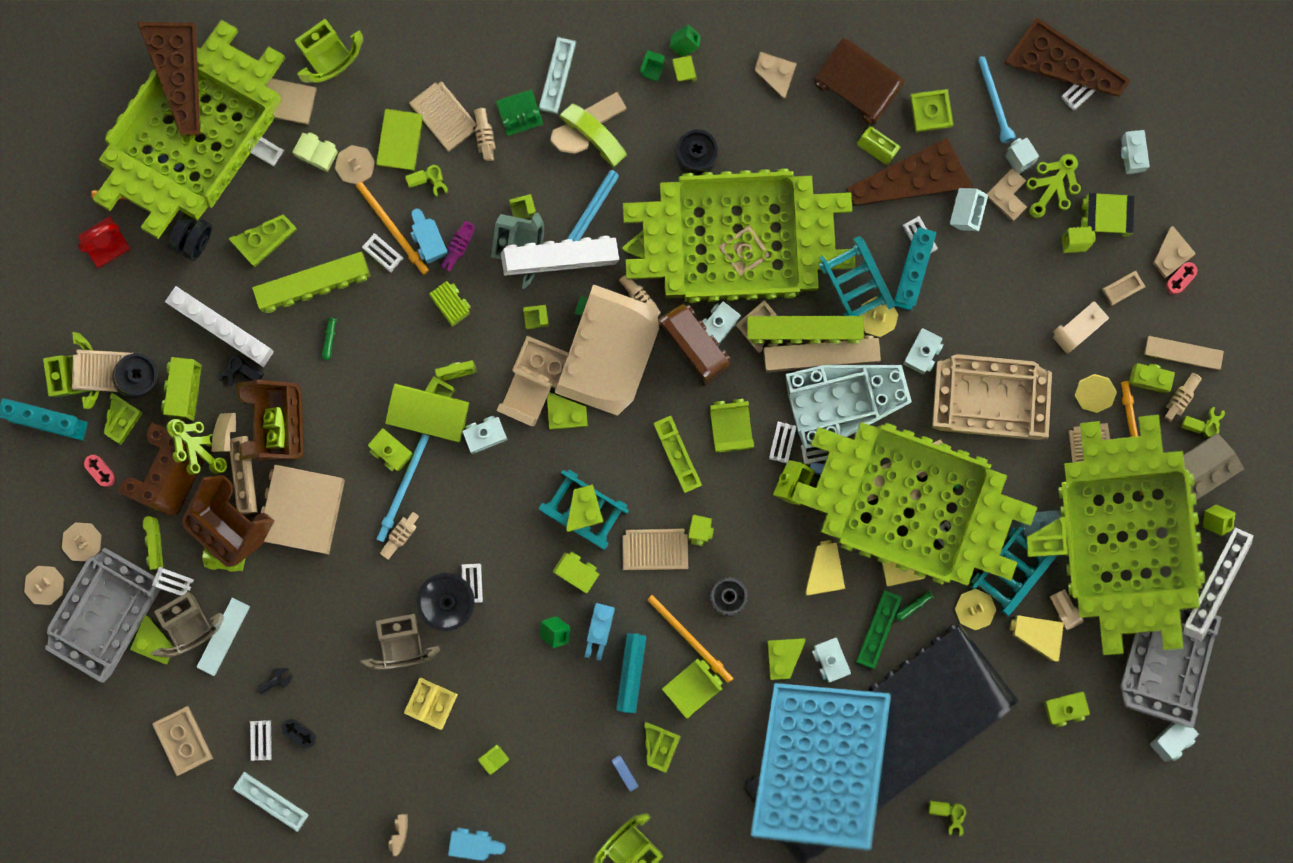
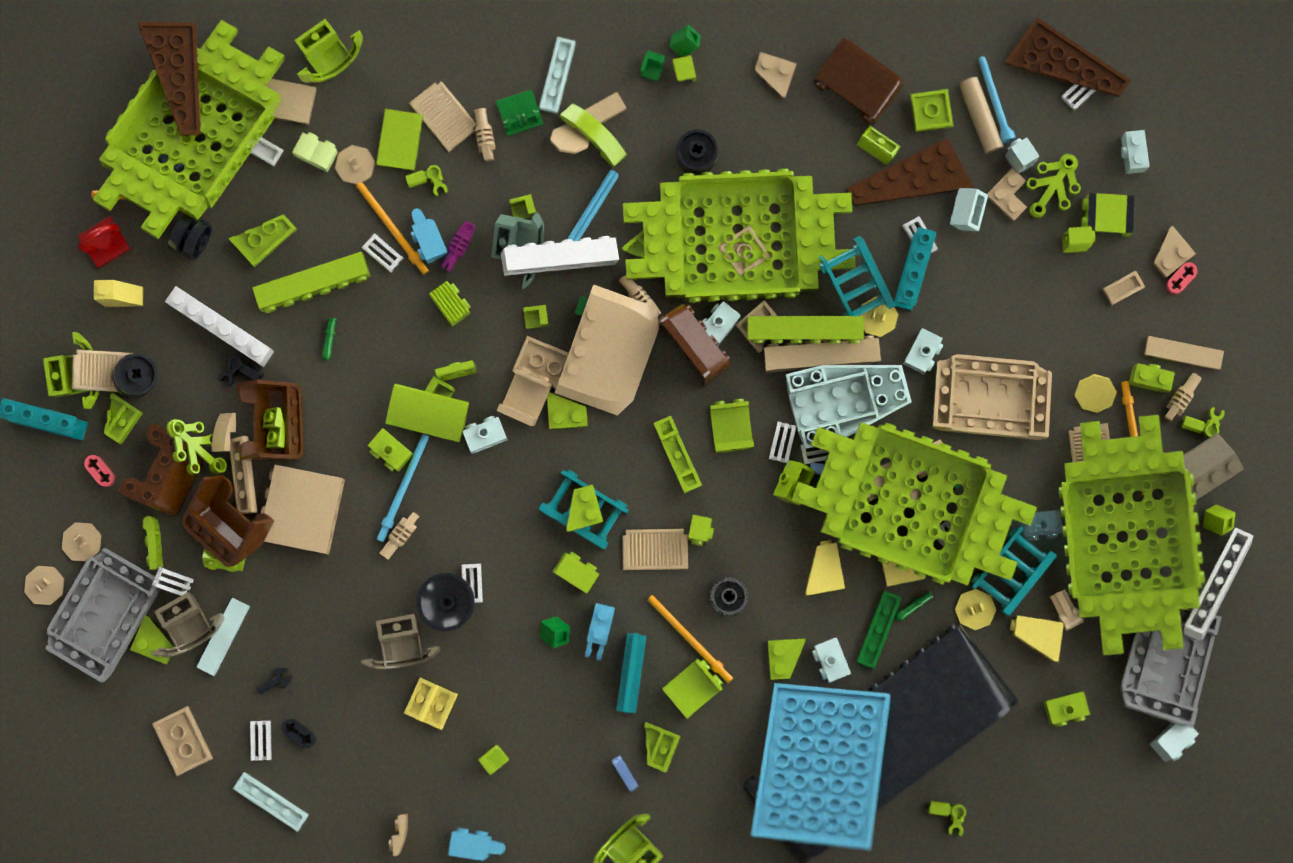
lime brick [161,357,202,421] -> none
lime wing [1026,517,1068,557] -> none
tan door [1052,301,1109,354] -> none
none -> light yellow slope [94,280,143,307]
none -> tan brick [959,77,1004,154]

